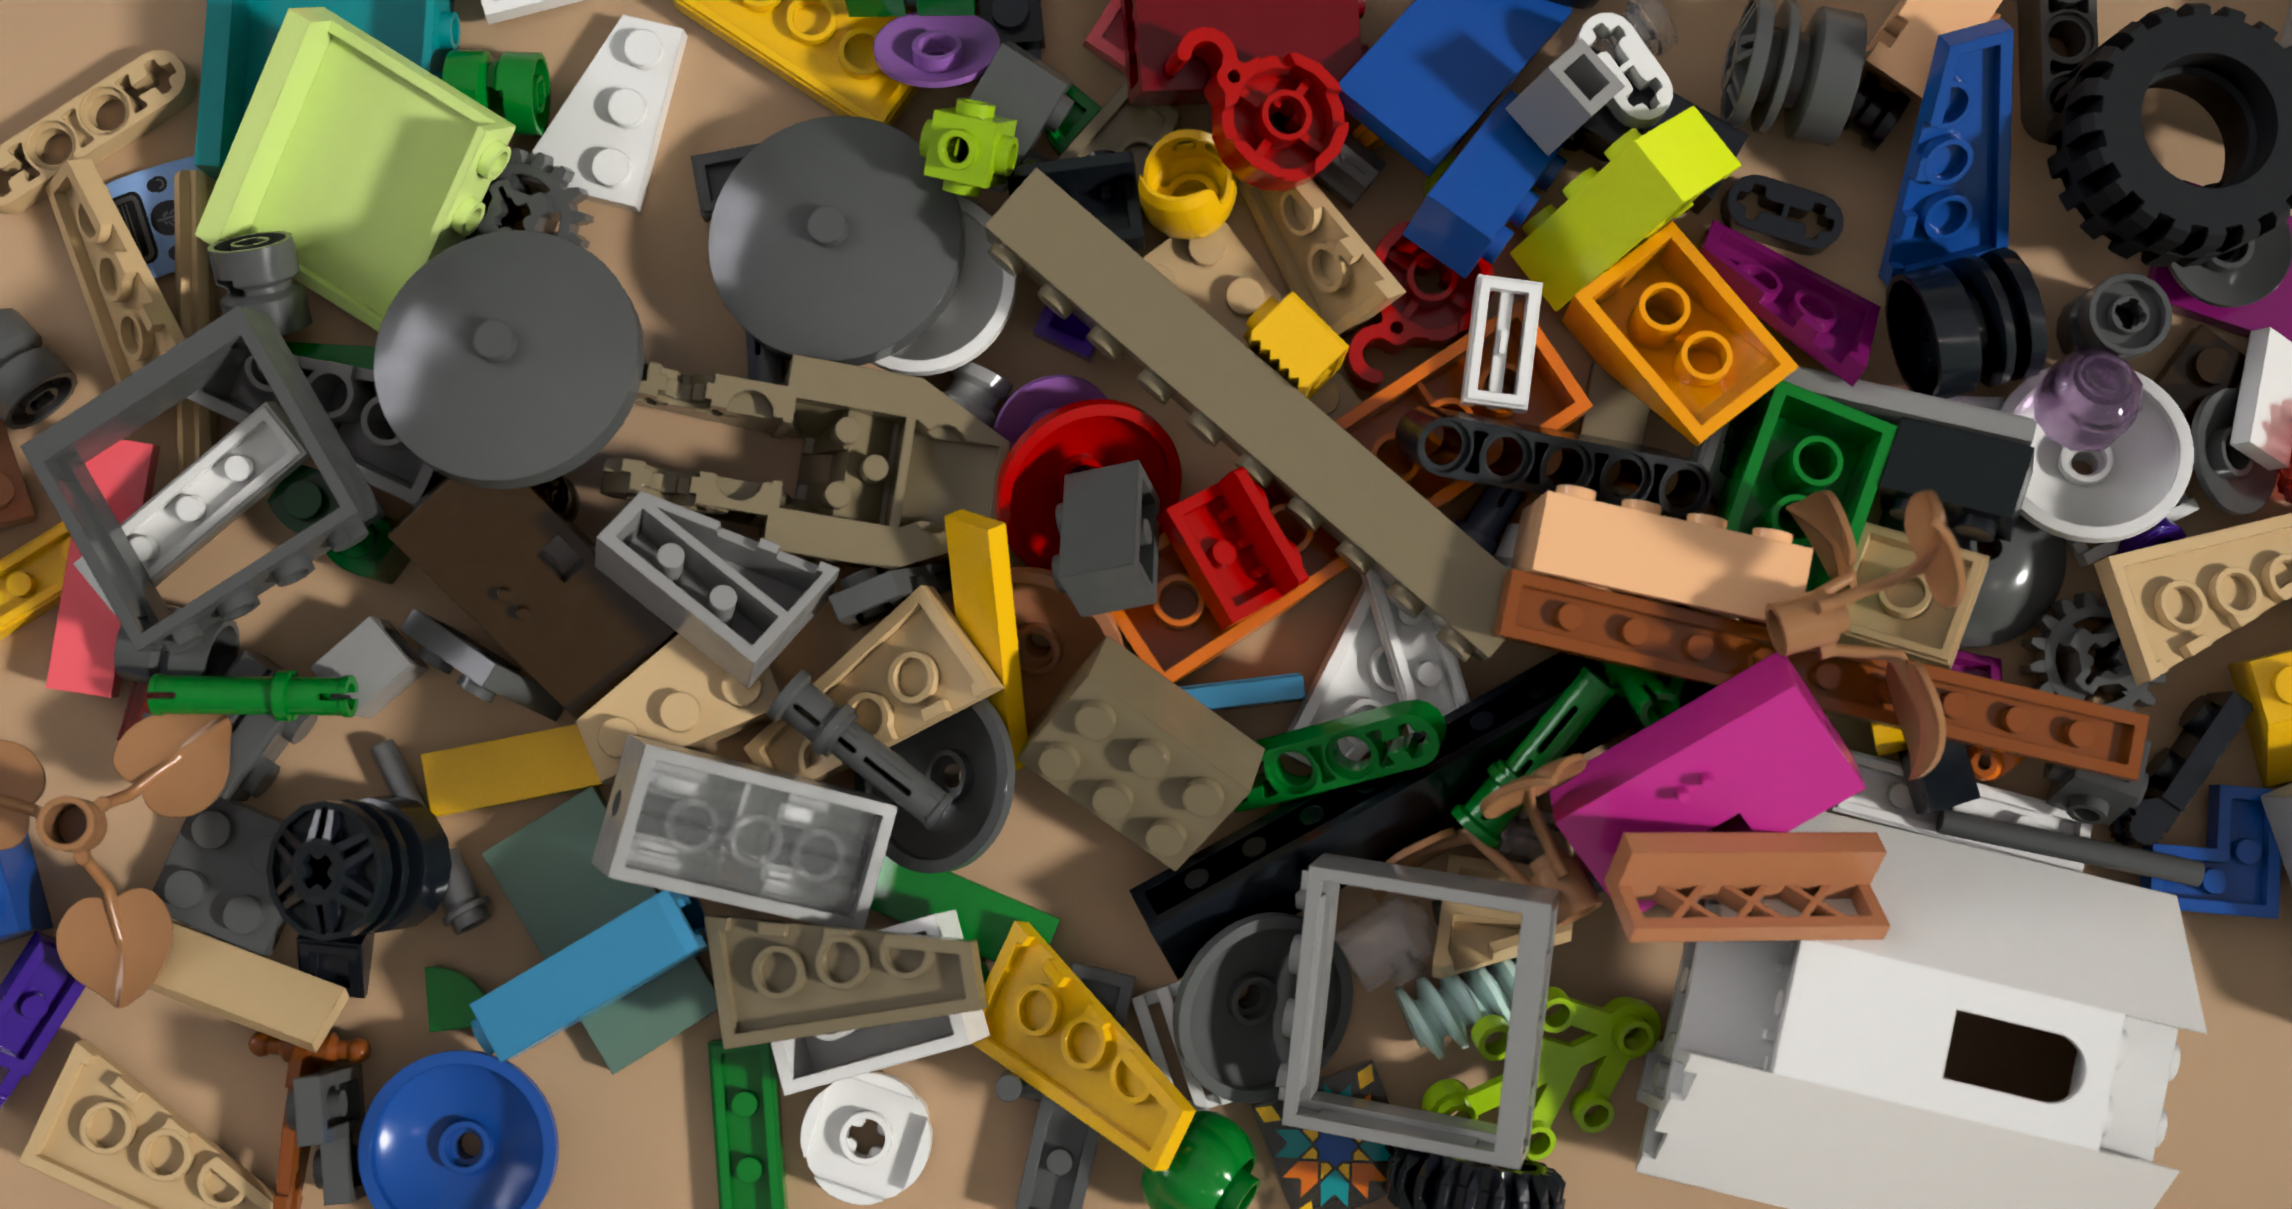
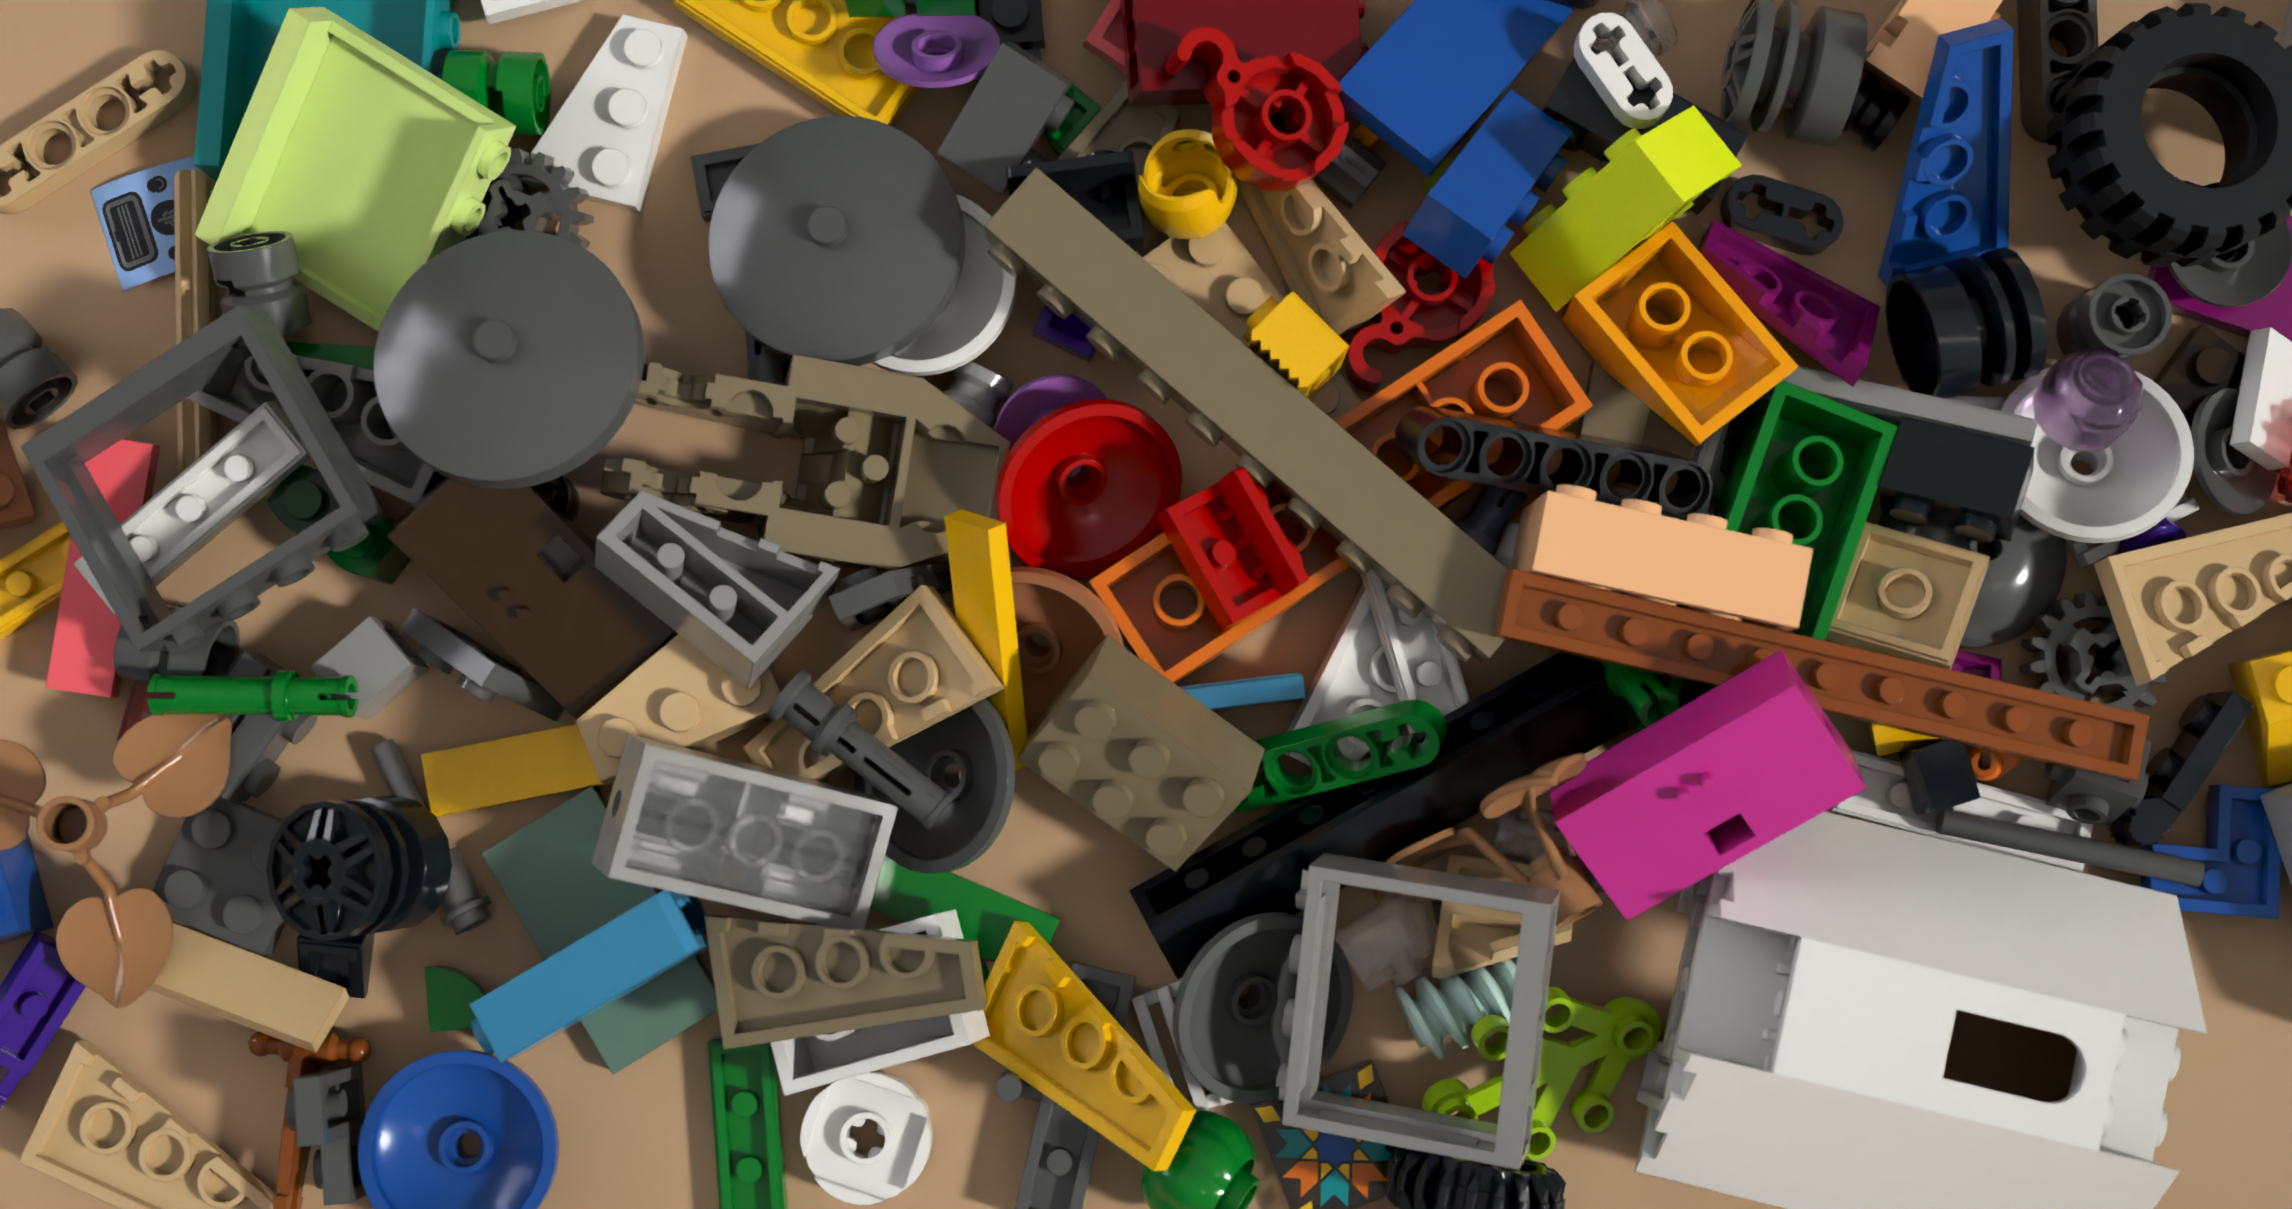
tan wing [45,159,186,384] -> none
lime brick [919,98,1018,197] -> none
dark grey brick [1052,460,1161,617] -> none
green pin [1451,666,1617,849] -> none
white tile [1460,274,1543,414] -> none
light grey brick [1505,38,1625,156] -> none
nougat fence [1604,832,1891,942] -> none
medium nougat plant [1765,490,1966,780] -> none

